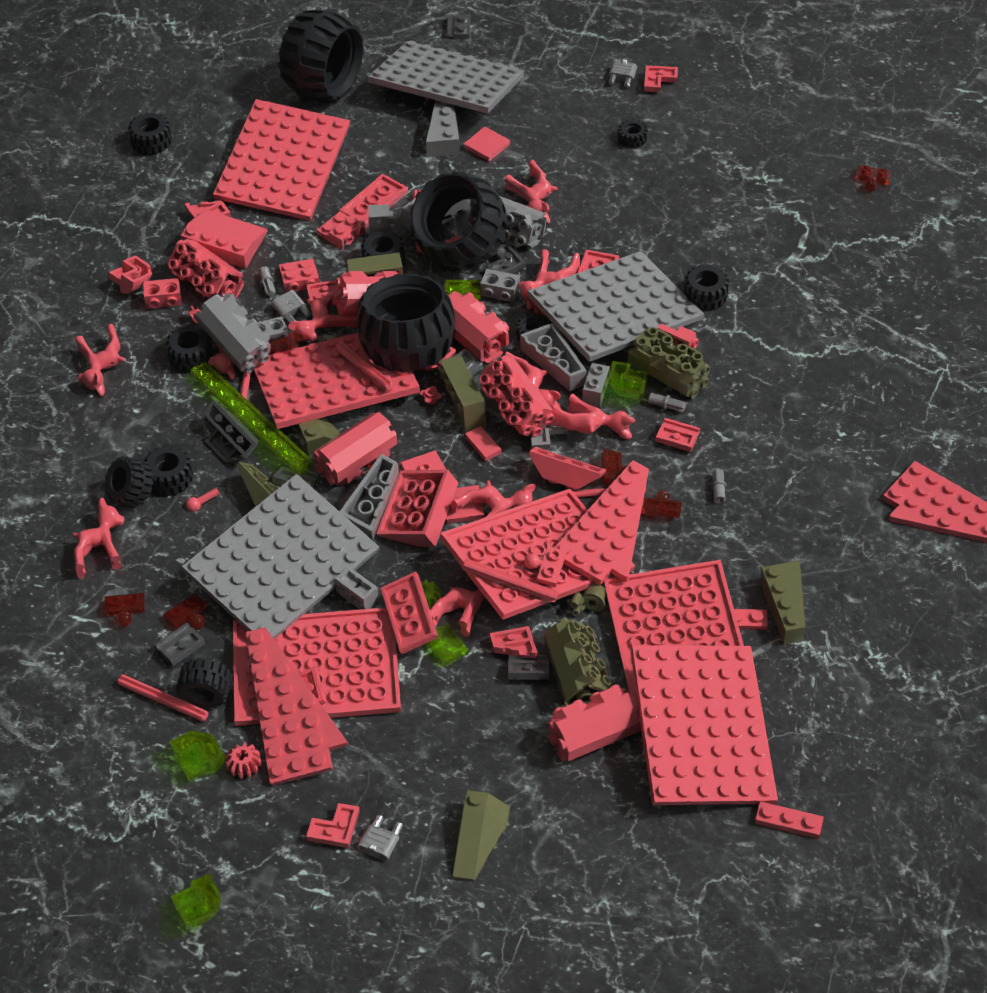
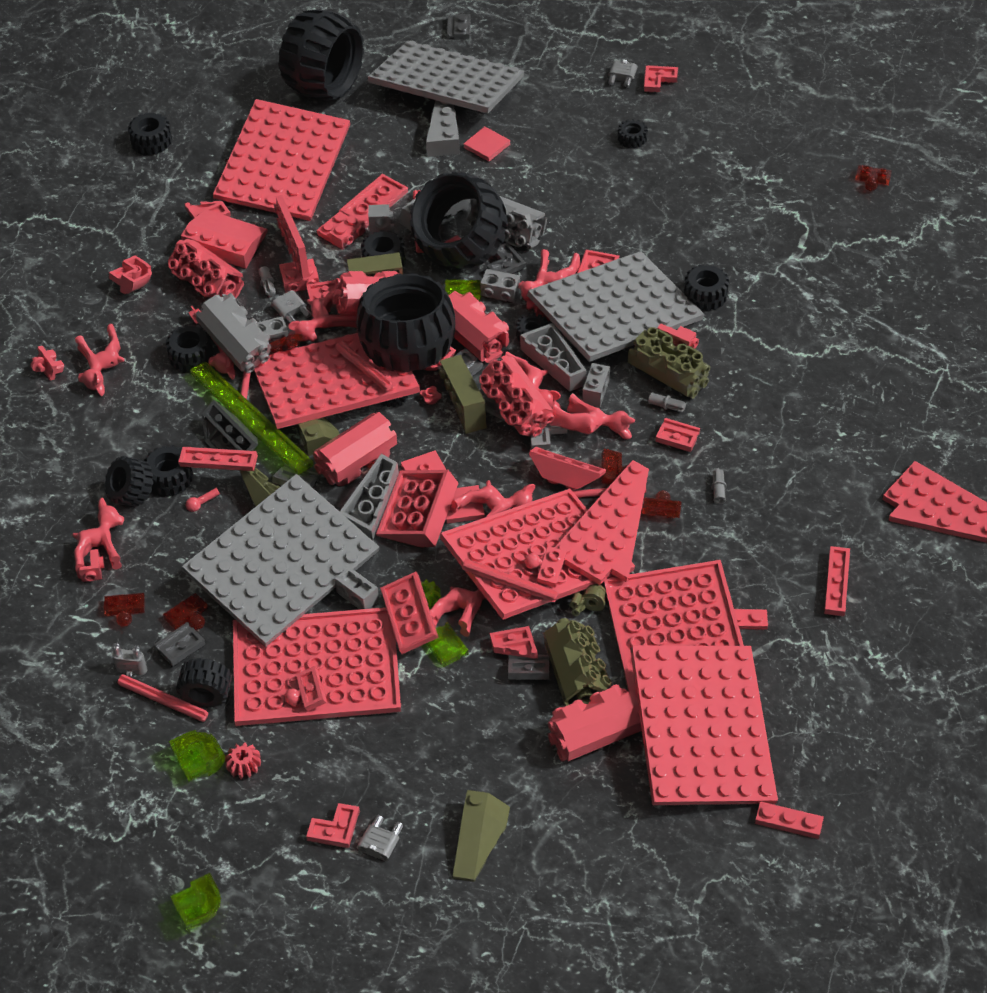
coral brick [144,278,182,309] -> none
coral wing [246,627,349,786] -> none
coral tile [465,426,501,461] -> none
coral animal [505,160,557,224] -> none
clear neon green brick [609,361,648,401] -> none
olive wedge [760,560,805,645] -> none
none -> coral hips [31,346,64,380]
none -> coral bracket [79,549,105,582]
none -> light grey piece [112,643,147,677]
none -> coral plate [178,447,258,471]
none -> coral plate [274,195,310,278]
none -> coral plate [824,546,850,616]

